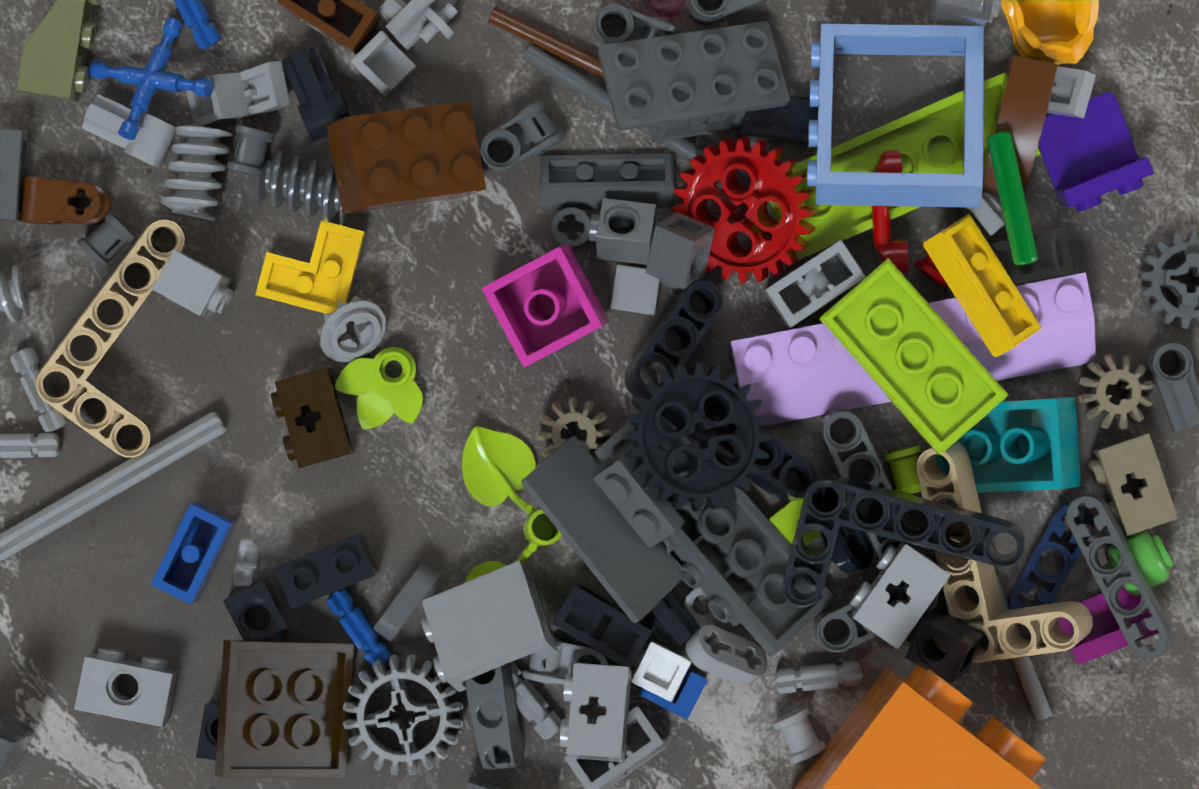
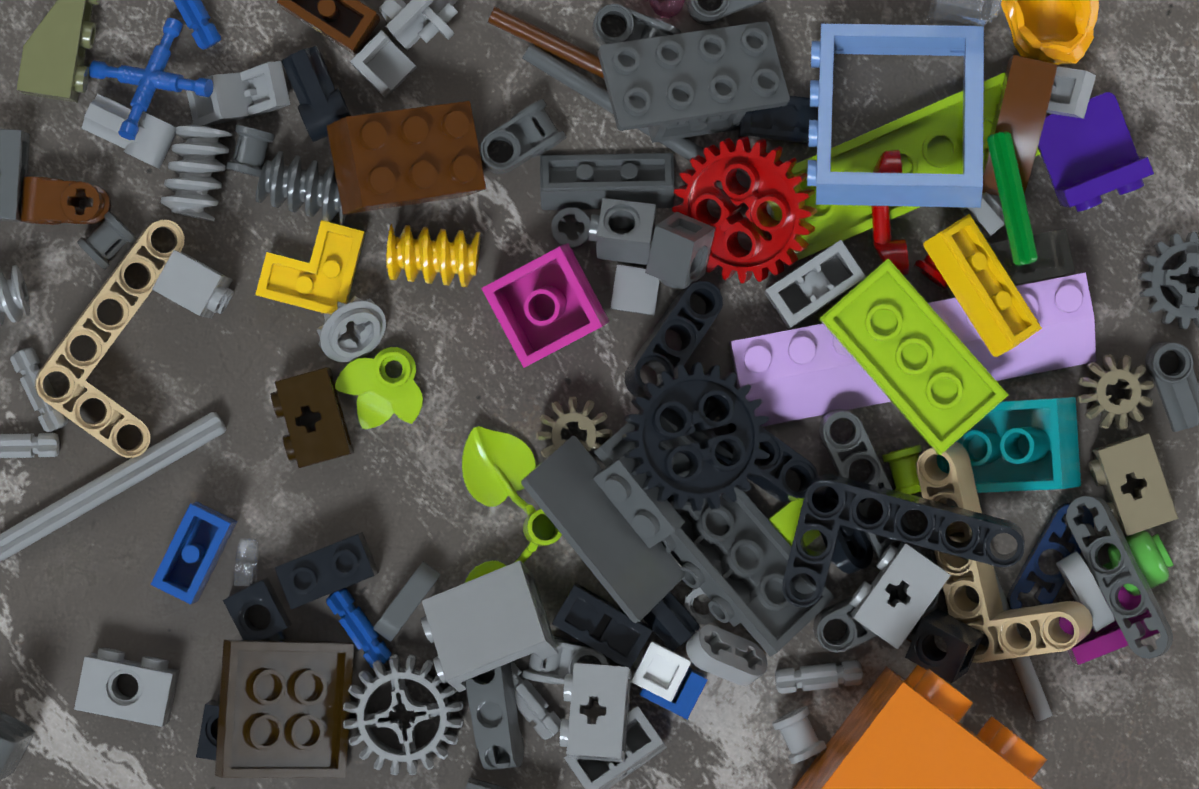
none -> yellow piece [386,224,481,287]
none -> light grey beam [1056,552,1115,632]

